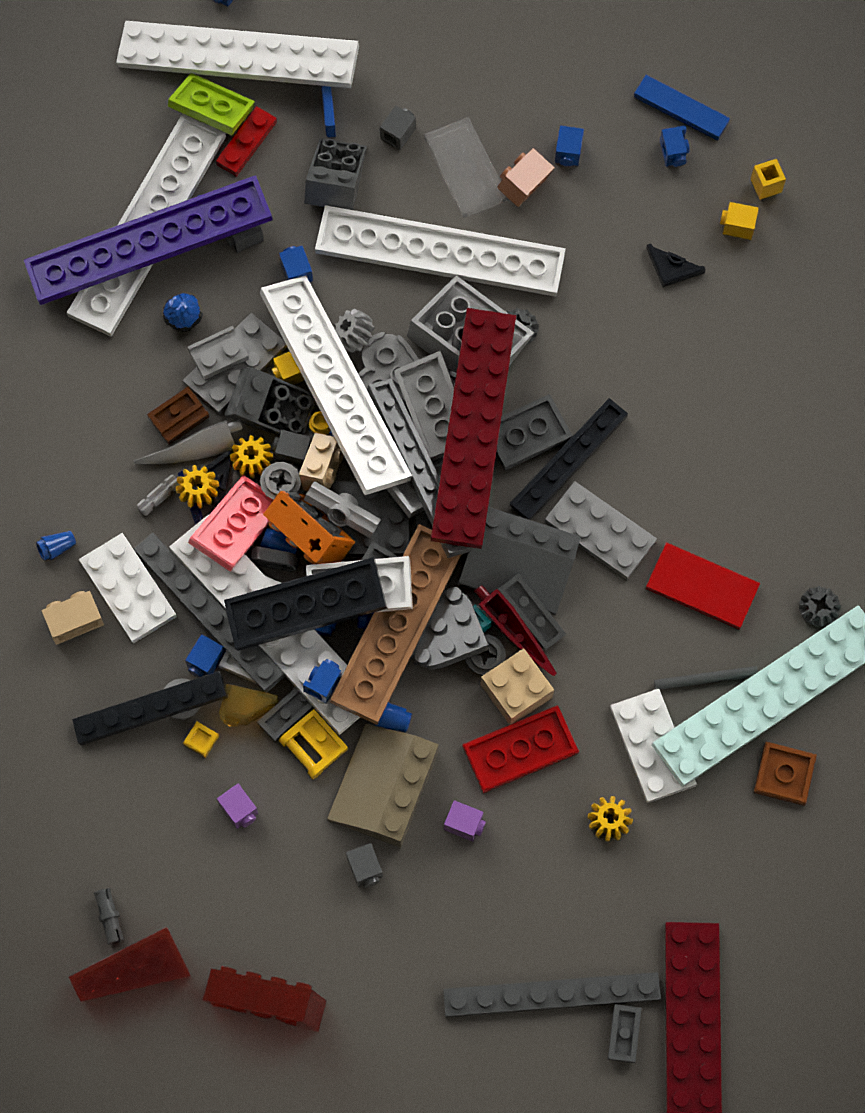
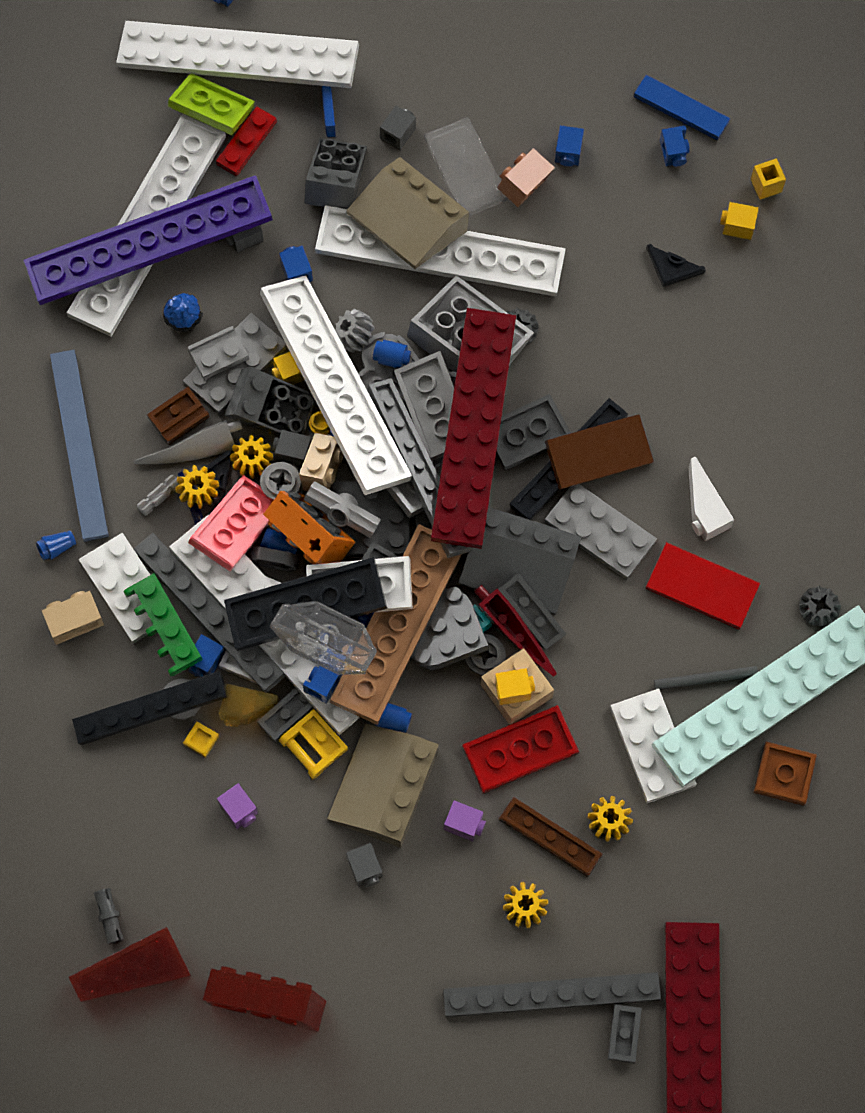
none -> sand blue tile [50,349,109,542]
none -> green hinge [123,573,203,677]
none -> clear wedge [270,601,377,675]
none -> dark tan slope [346,157,469,269]
none -> blue brick [373,340,411,368]
none -> yellow brick [495,668,535,705]
none -> reddish brown tile [499,797,602,877]
none -> yellow gear [503,882,548,928]
none -> reddish brown tile [545,414,654,490]
none -> white slope [688,457,734,541]

